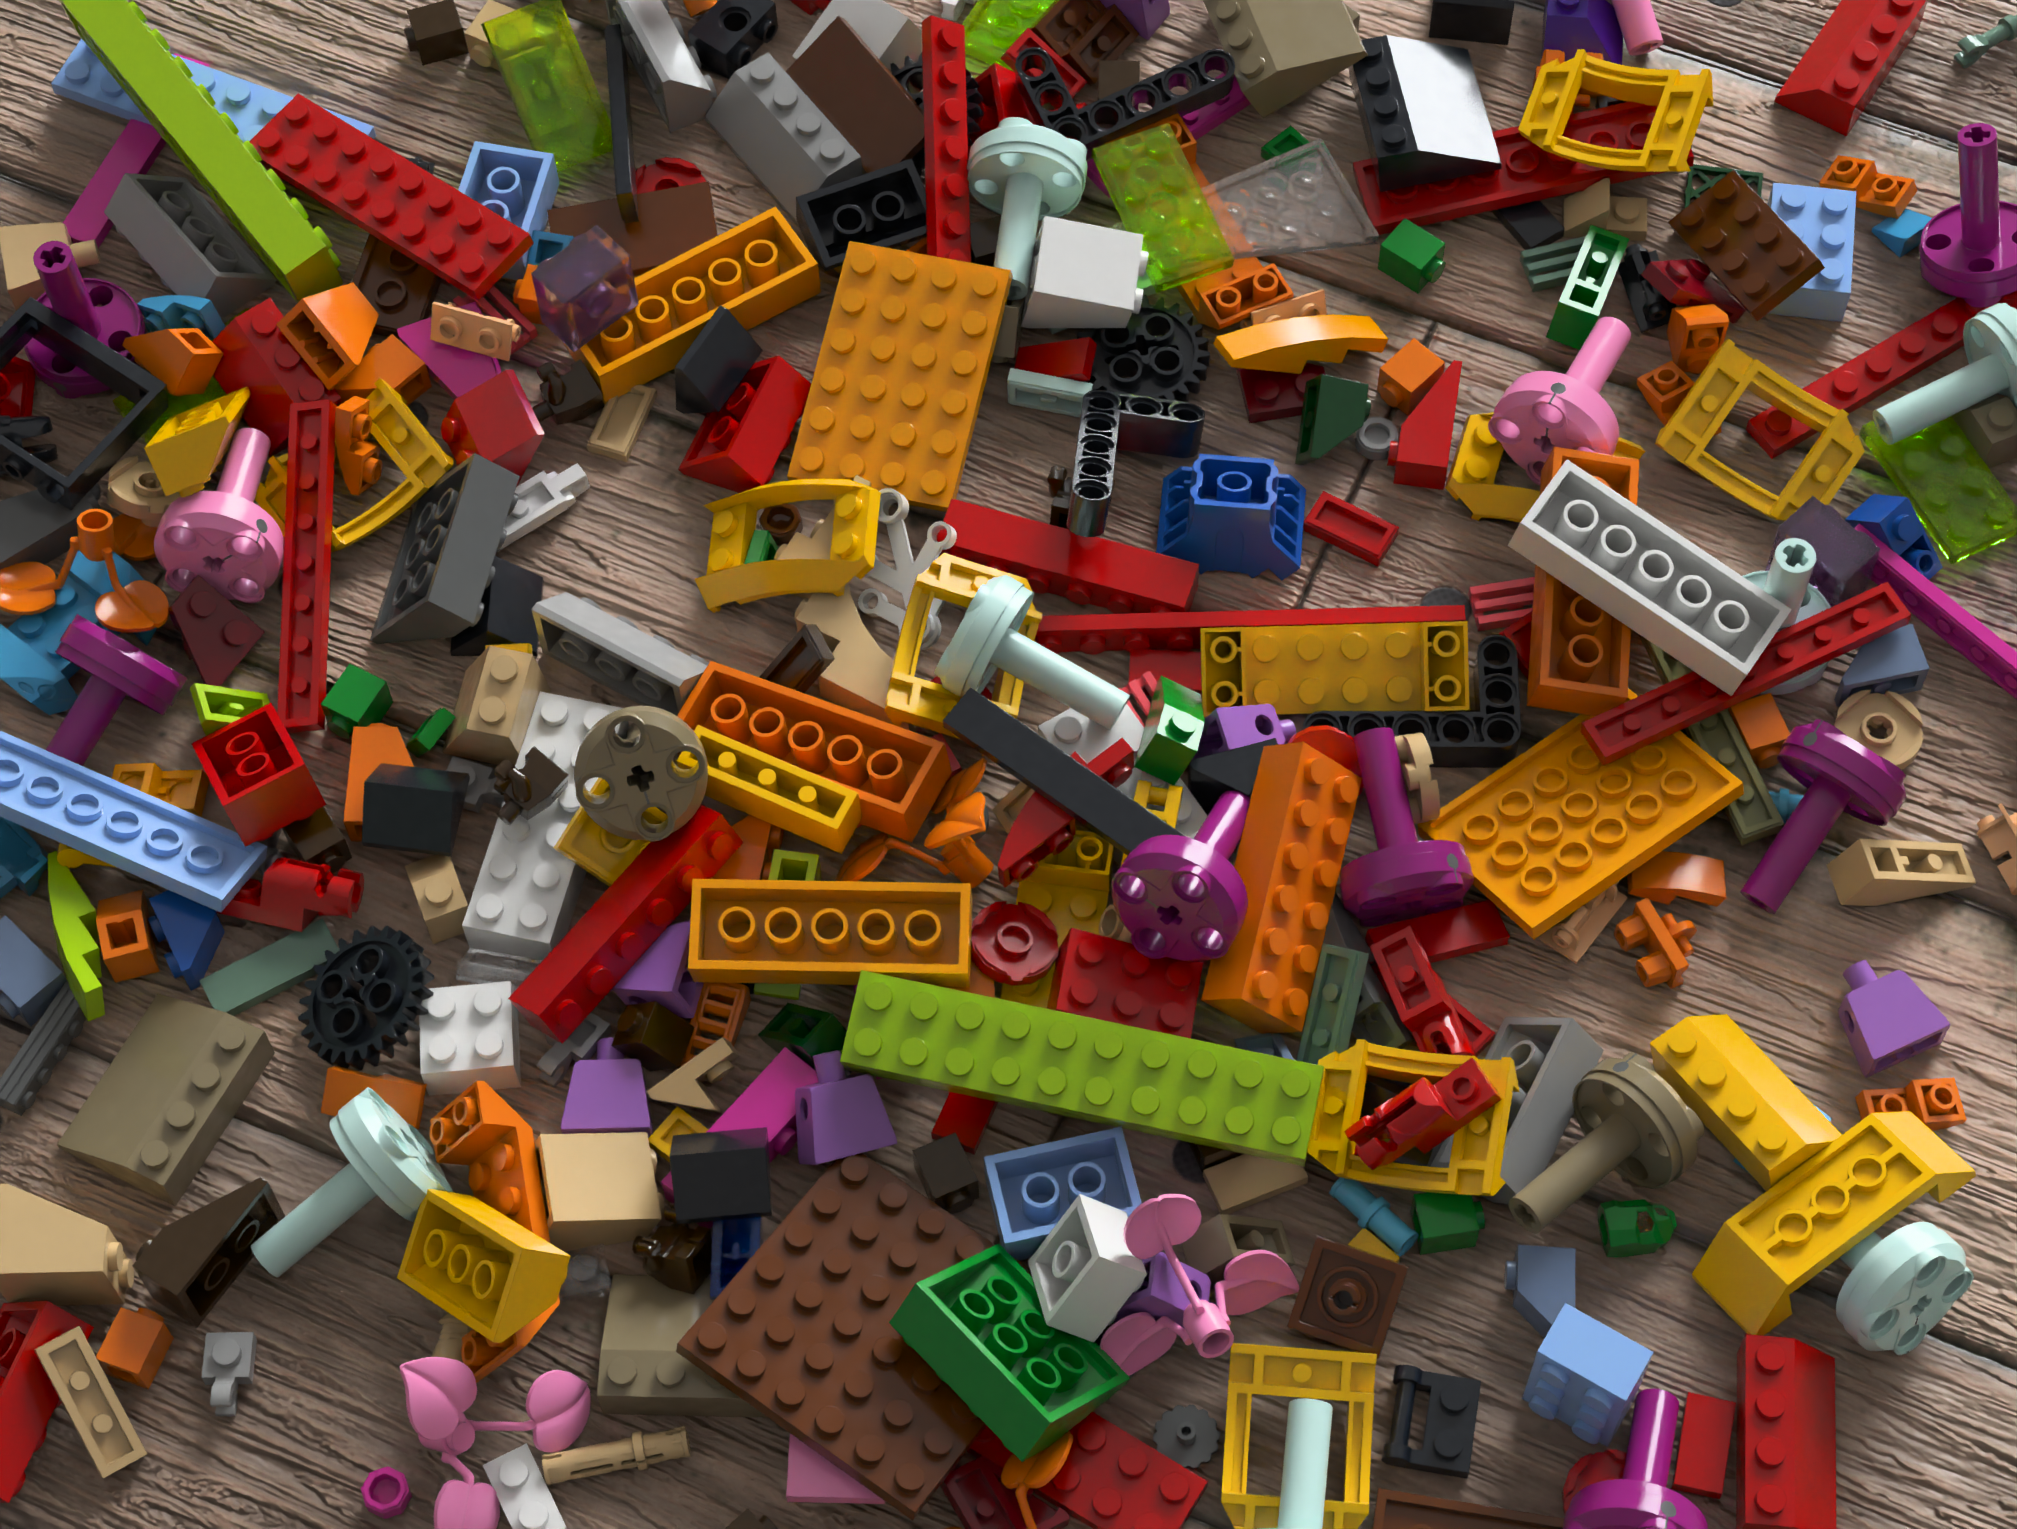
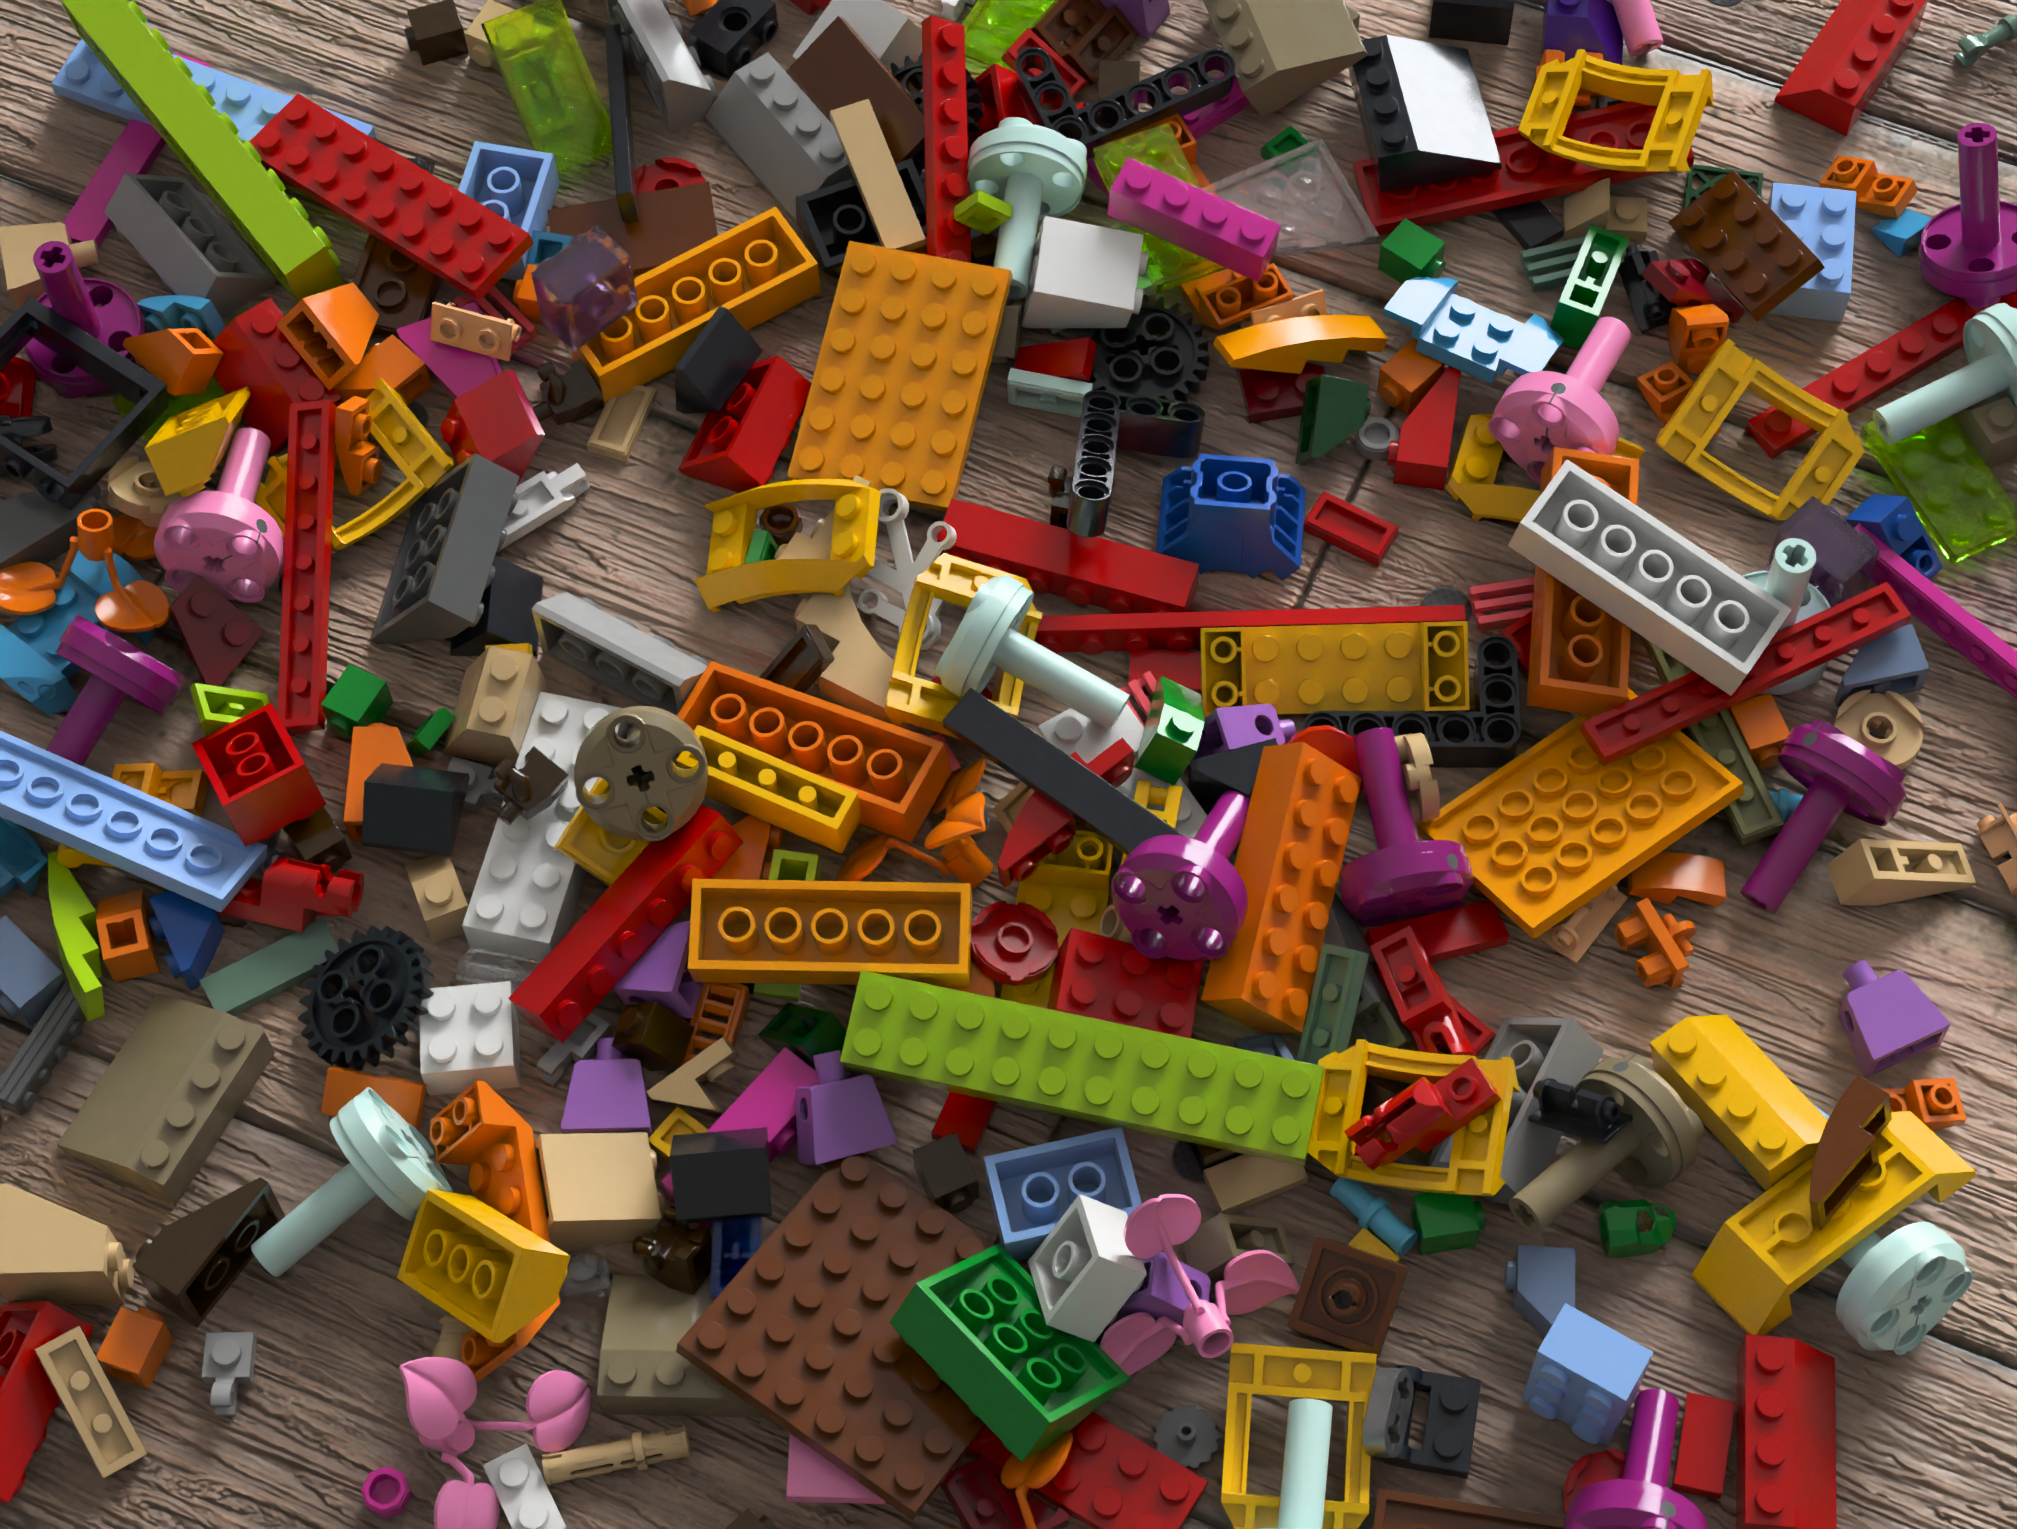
none -> tan tile [830,99,926,251]
none -> lime tile [954,190,1013,234]
none -> dark pink brick [1107,157,1281,282]
none -> flat silver beam [1362,1368,1413,1458]
none -> piece [1383,277,1564,384]
none -> black hinge [1528,1078,1633,1145]
none -> reddish brown slope [1809,1075,1892,1229]

